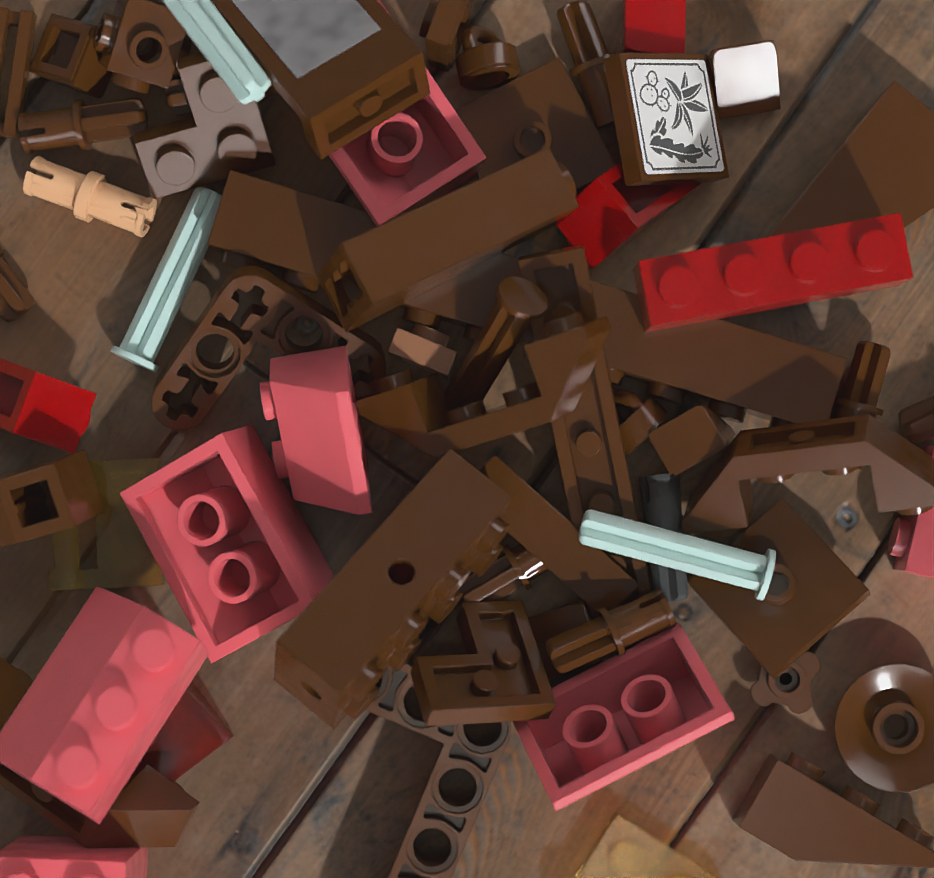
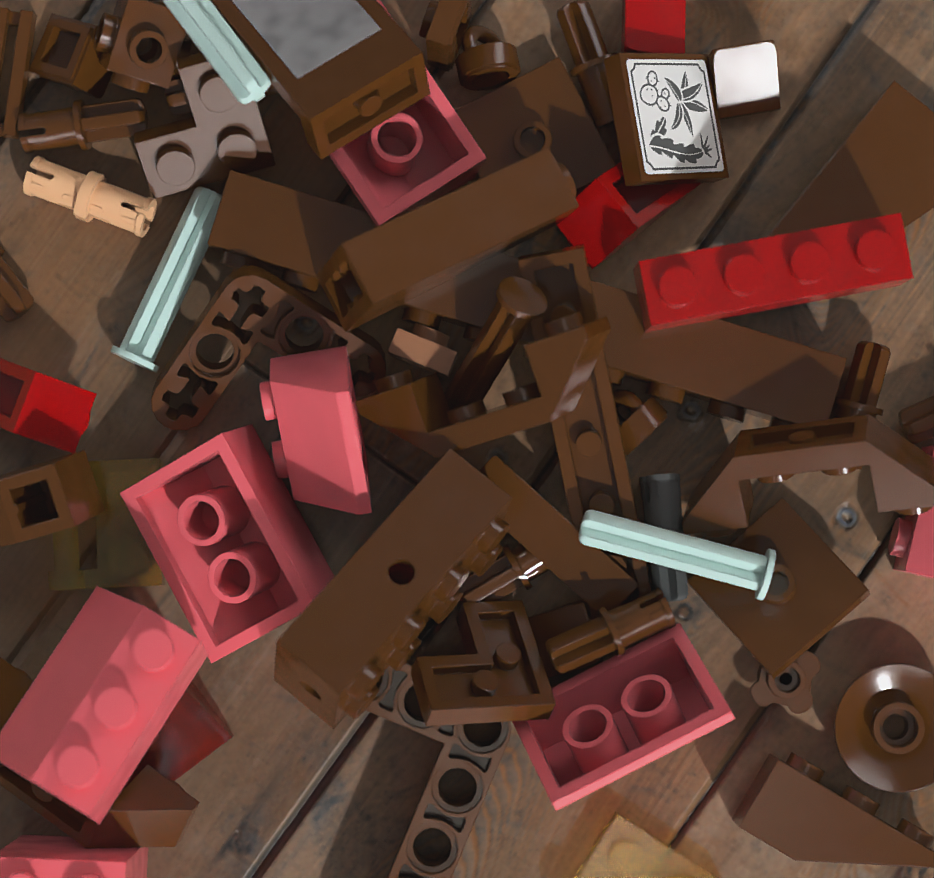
reddish brown slope [649,405,736,476] -> none

